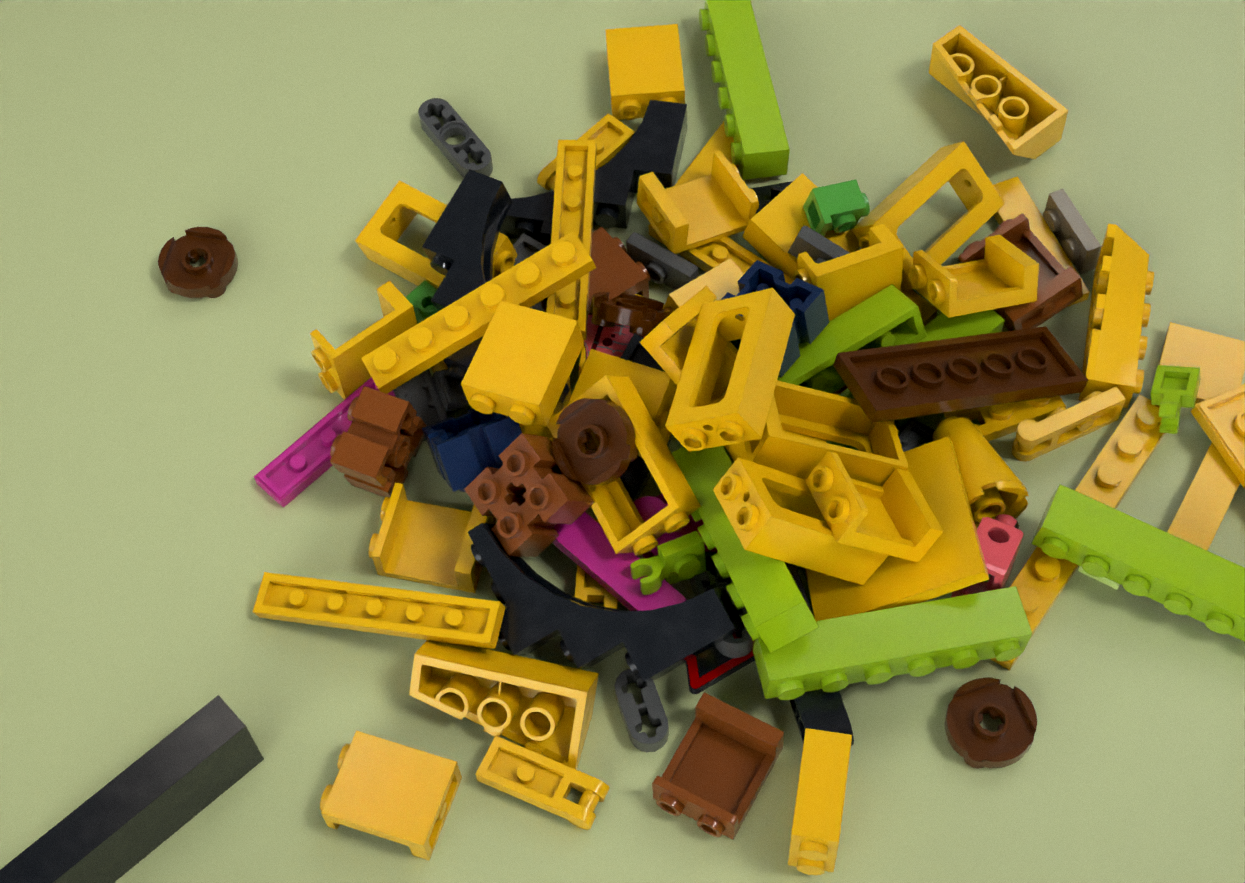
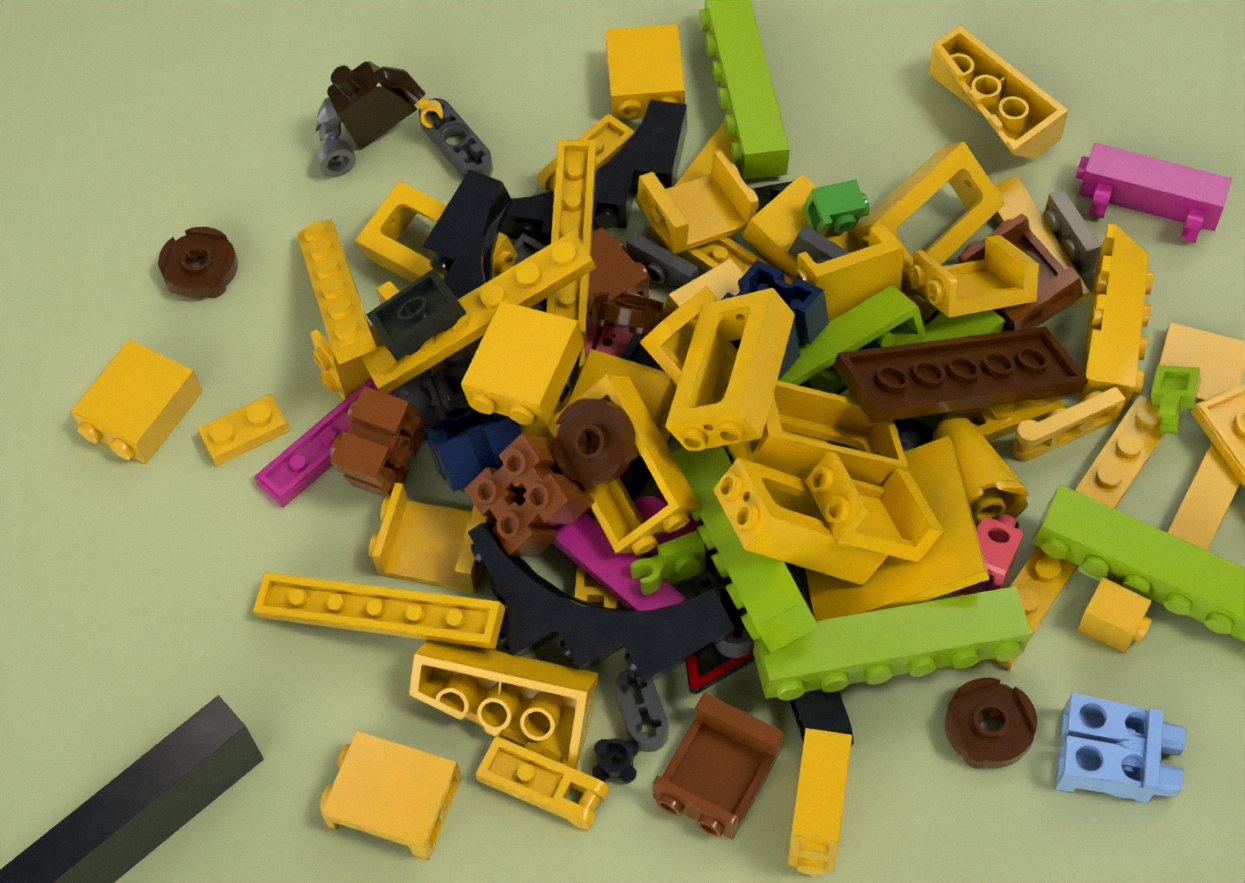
none -> yellow brick [71,339,203,464]
none -> yellow plate [197,394,290,467]
none -> yellow plate [296,218,378,365]
none -> dark brown torso [315,61,443,177]
none -> pearl dark grey plate [366,269,467,361]
none -> black plate [592,738,638,784]
none -> light blue hips [1055,692,1186,803]
none -> dark pink brick [1076,143,1232,243]
none -> yellow brick [1077,577,1153,654]

